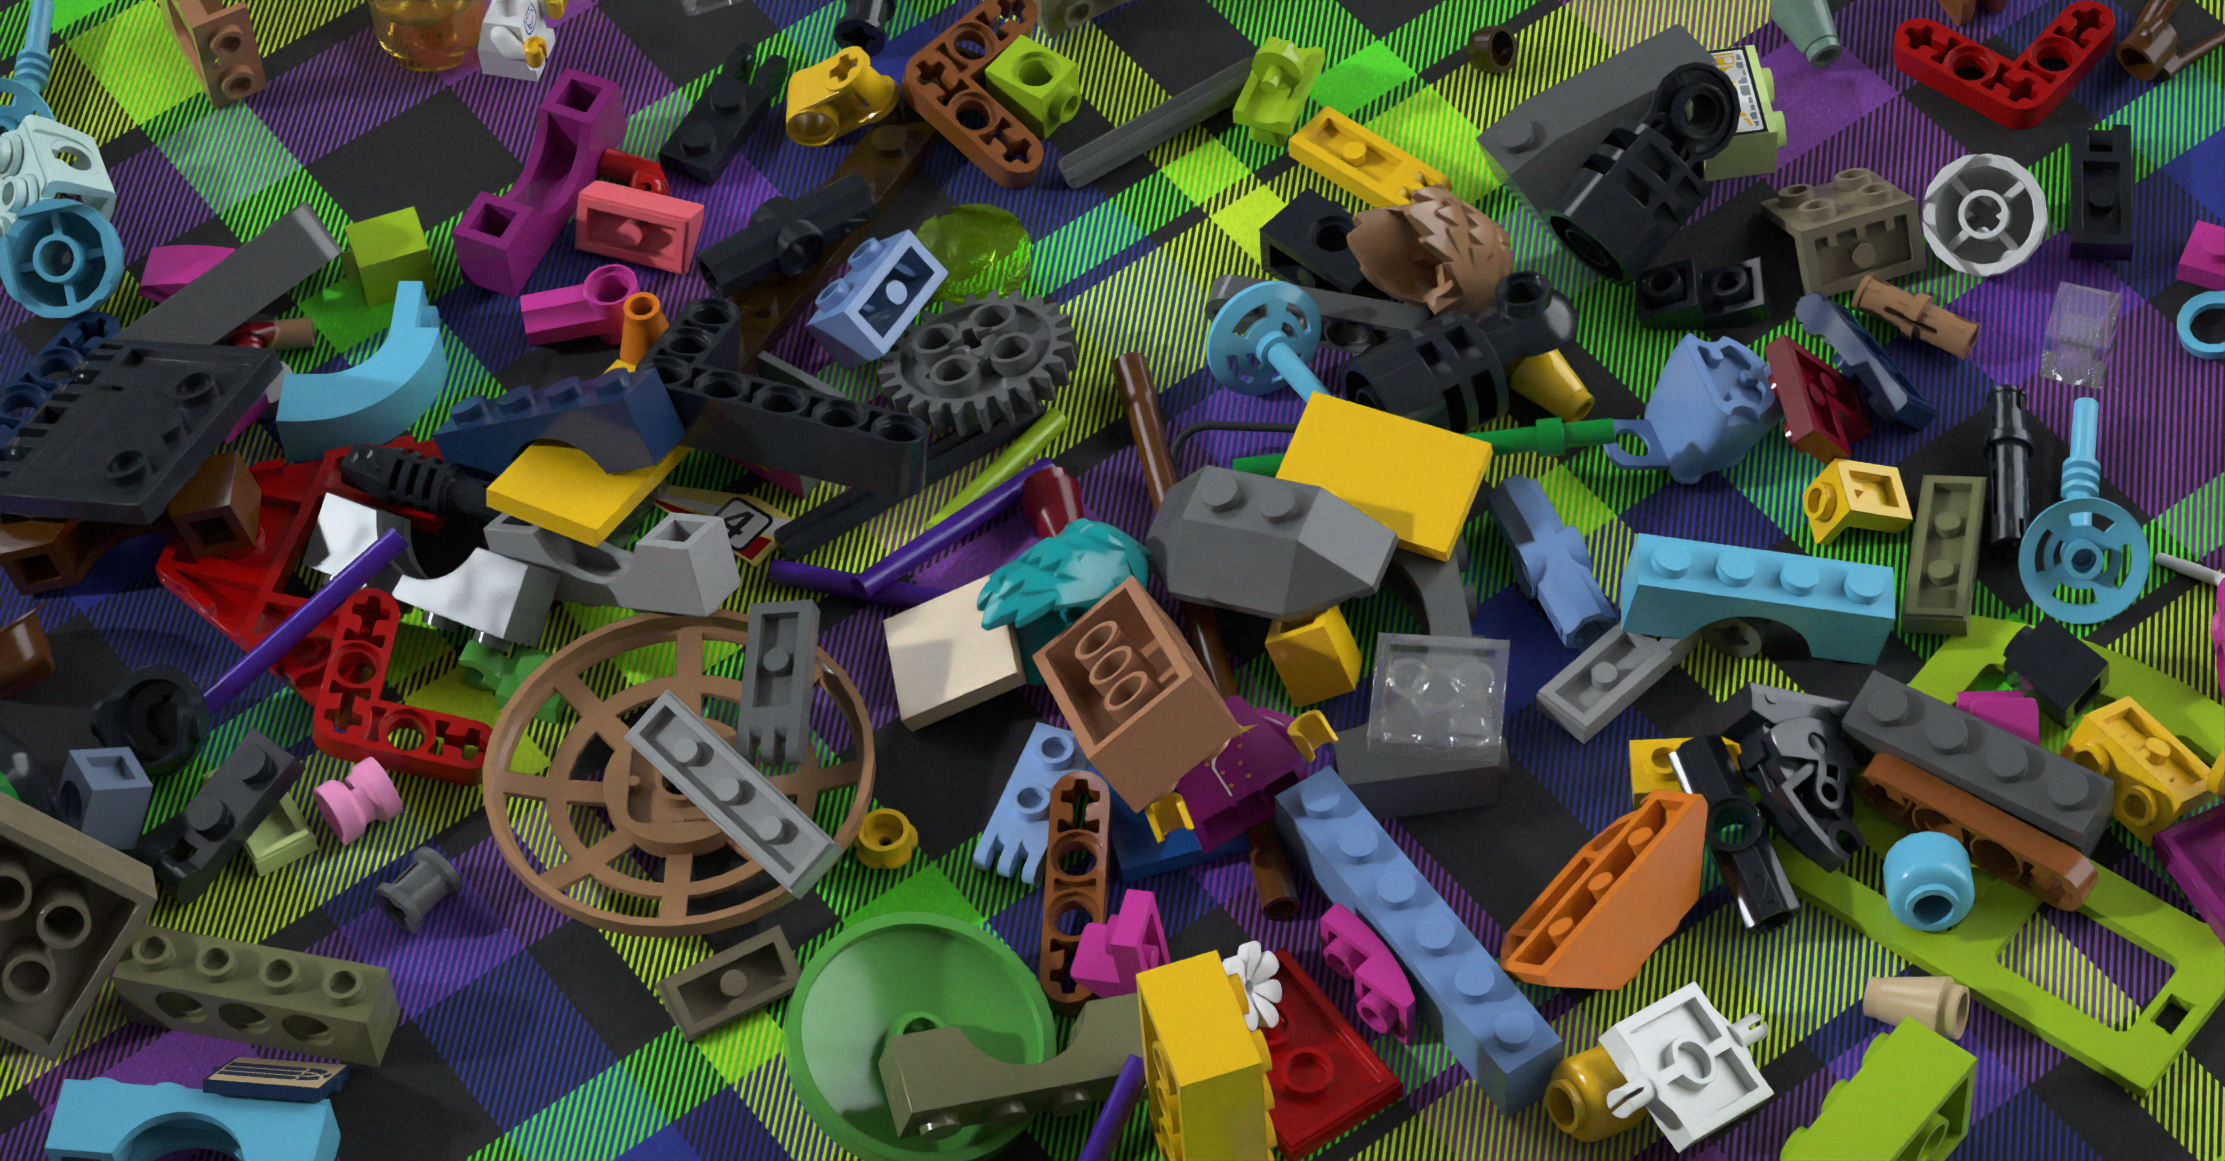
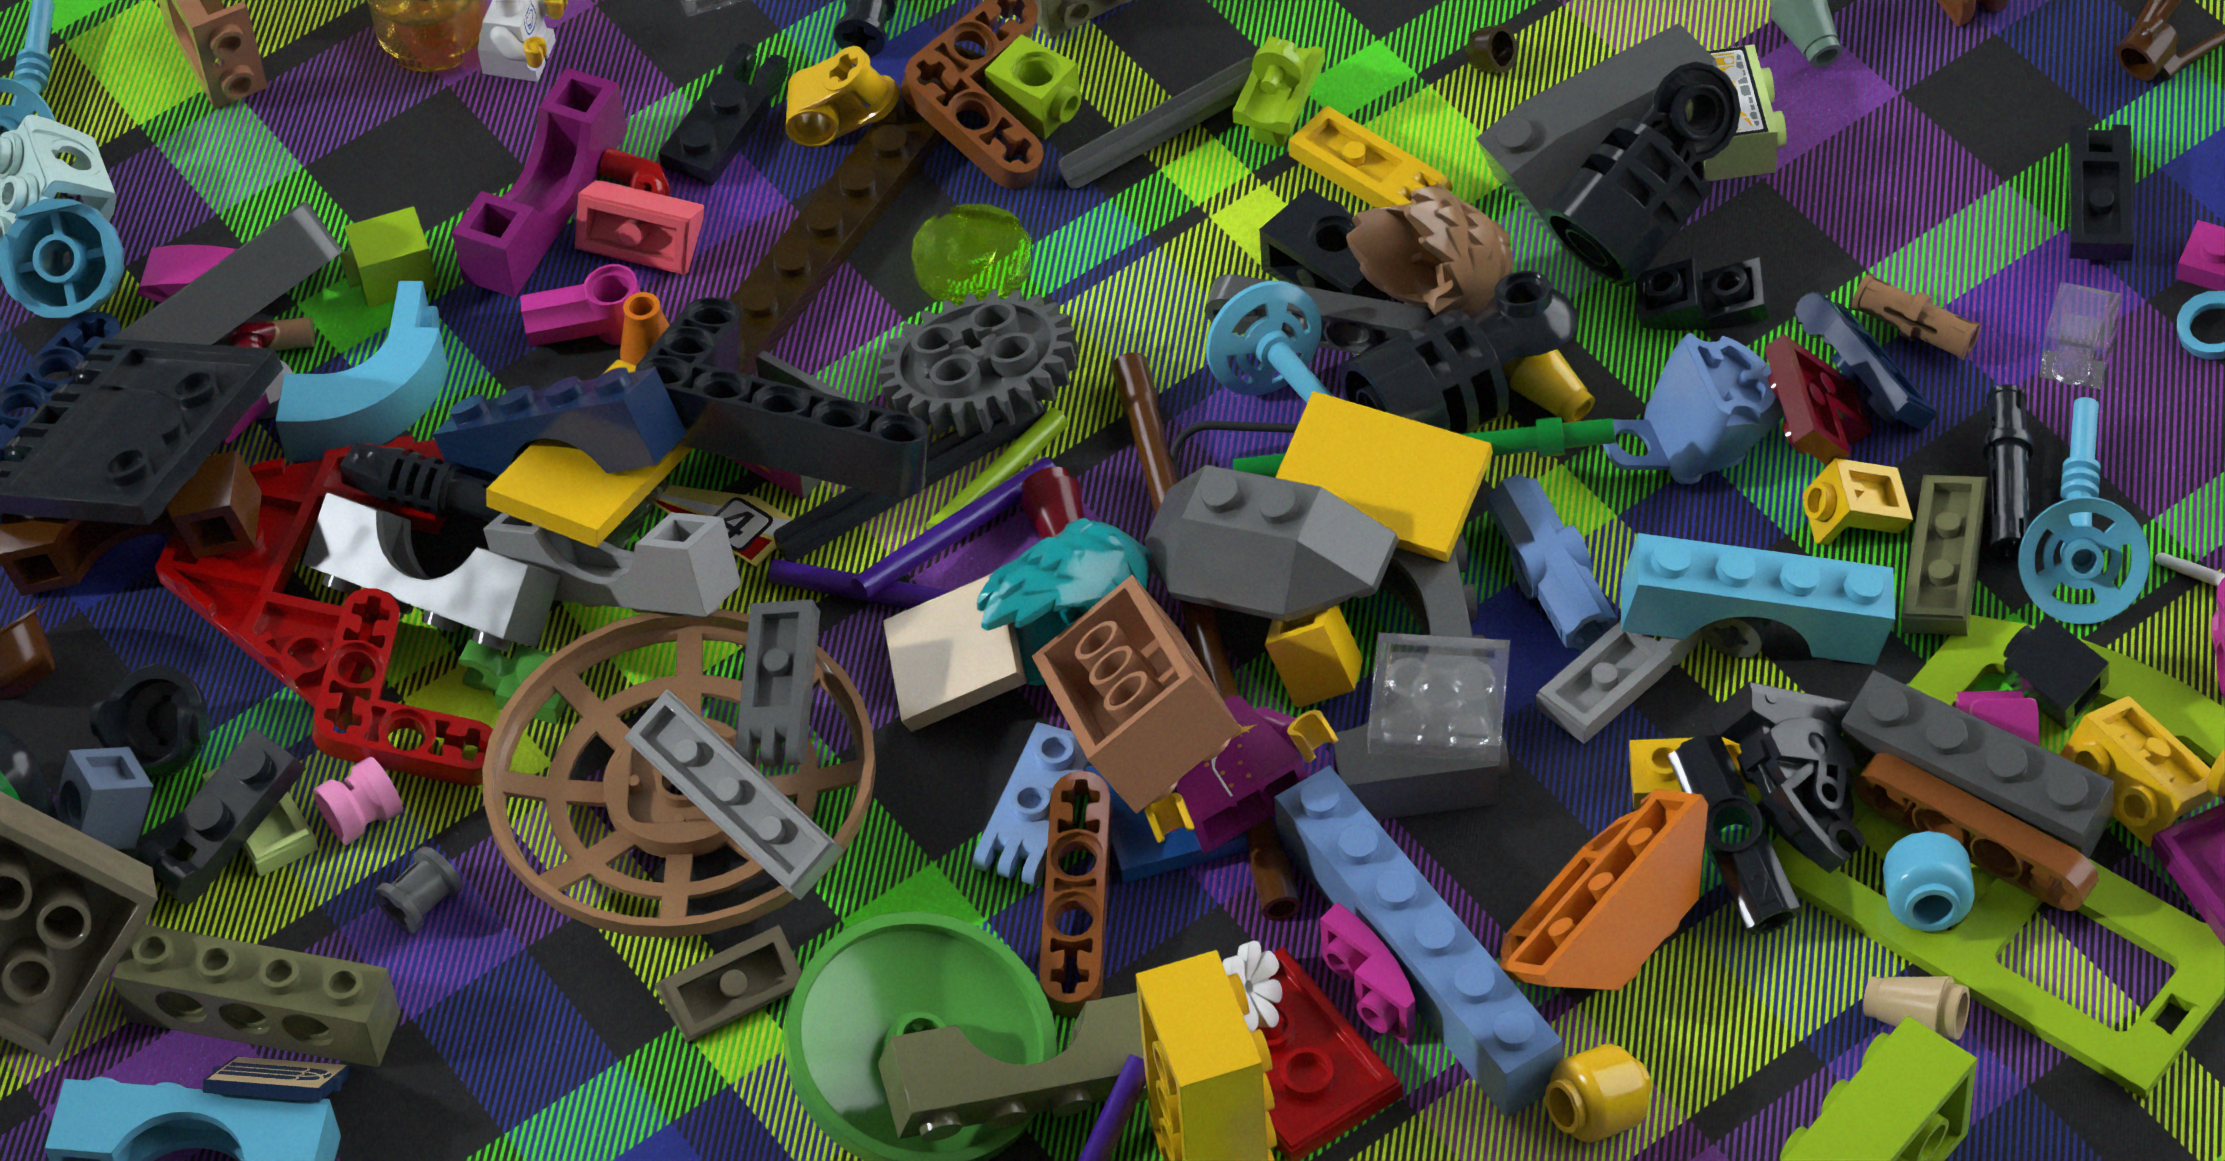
dark purple bar [203,526,409,715] -> none
black piece [694,172,879,299] -> none
medium blue brick [804,229,949,371] -> none
yellow plate [853,808,918,869] -> none
dark pink slope [1070,889,1171,998] -> none
white plate [1598,981,1774,1153] -> none
dark tan bracket [1760,168,1927,297] -> none
red beam [1893,0,2115,130] -> none
white cylinder [1922,153,2048,278] -> none

